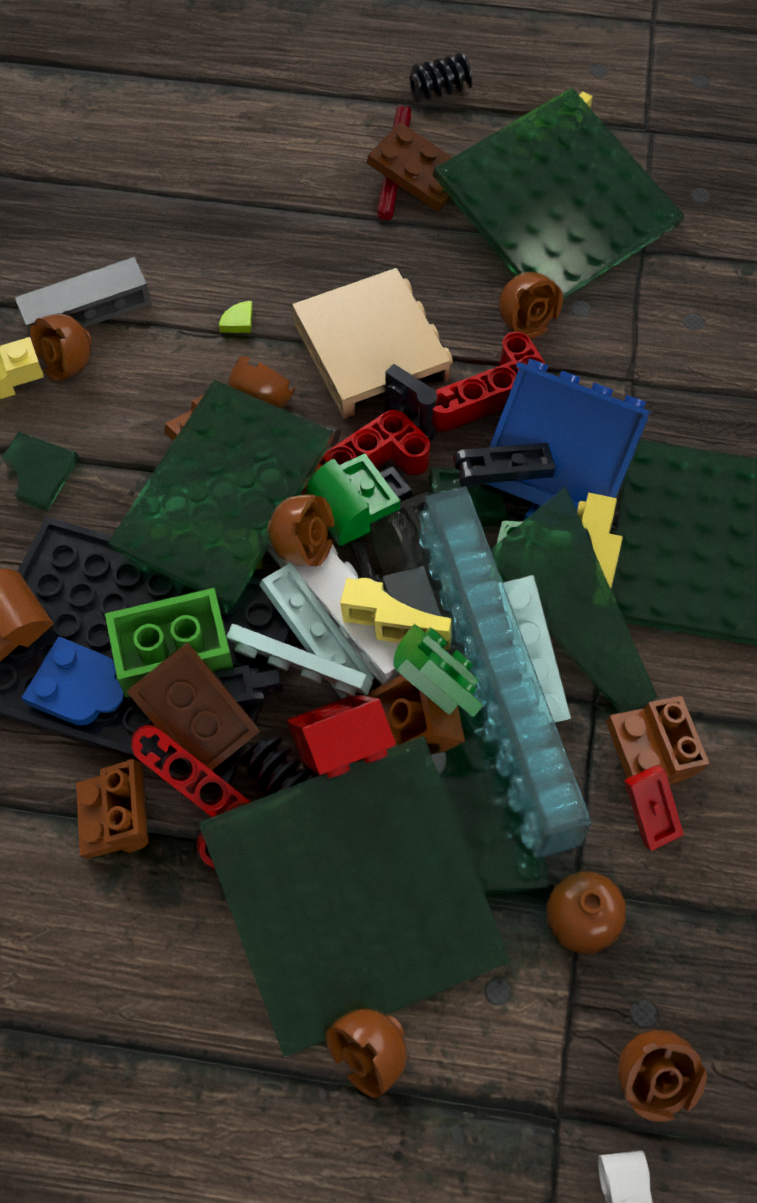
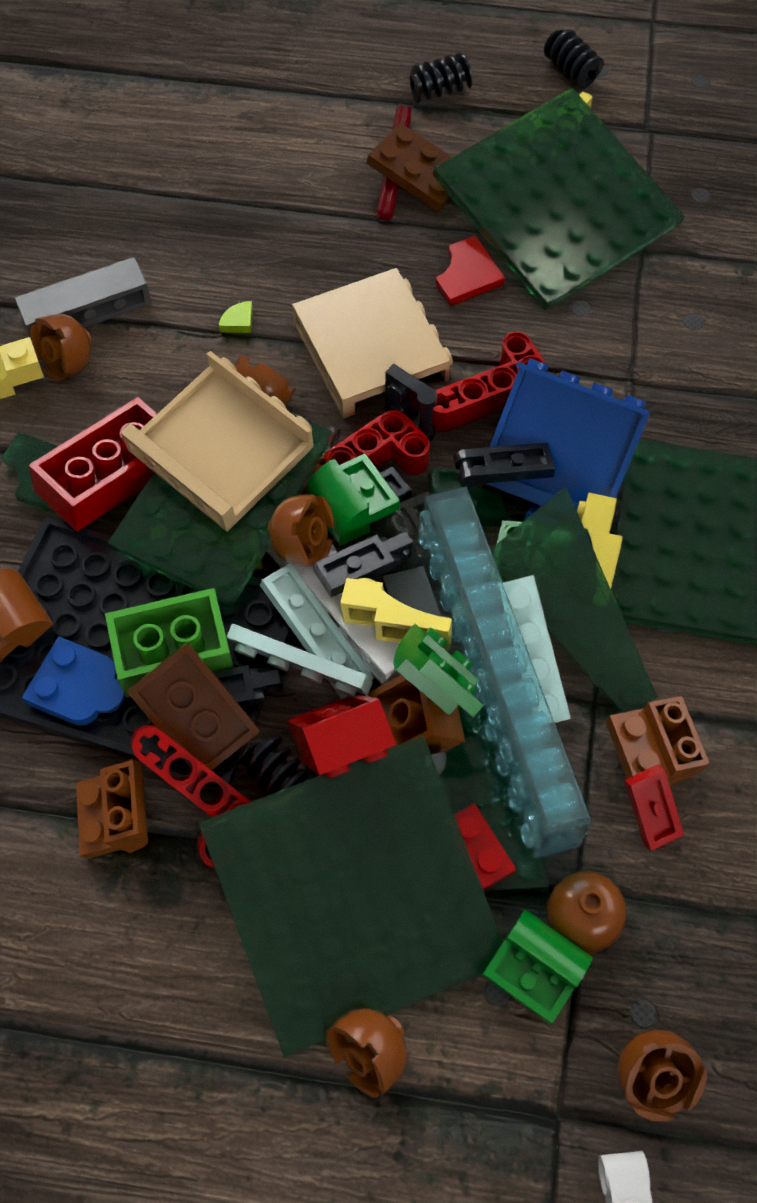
dark orange cylinder [499,272,563,338] -> none
none -> red brick [29,397,160,532]
none -> tan panel [121,351,314,532]
none -> black hinge [313,532,413,598]
none -> red tile [435,235,505,306]
none -> red plate [441,803,516,892]
none -> green brick [481,909,593,1025]
none -> black piece [543,29,604,89]

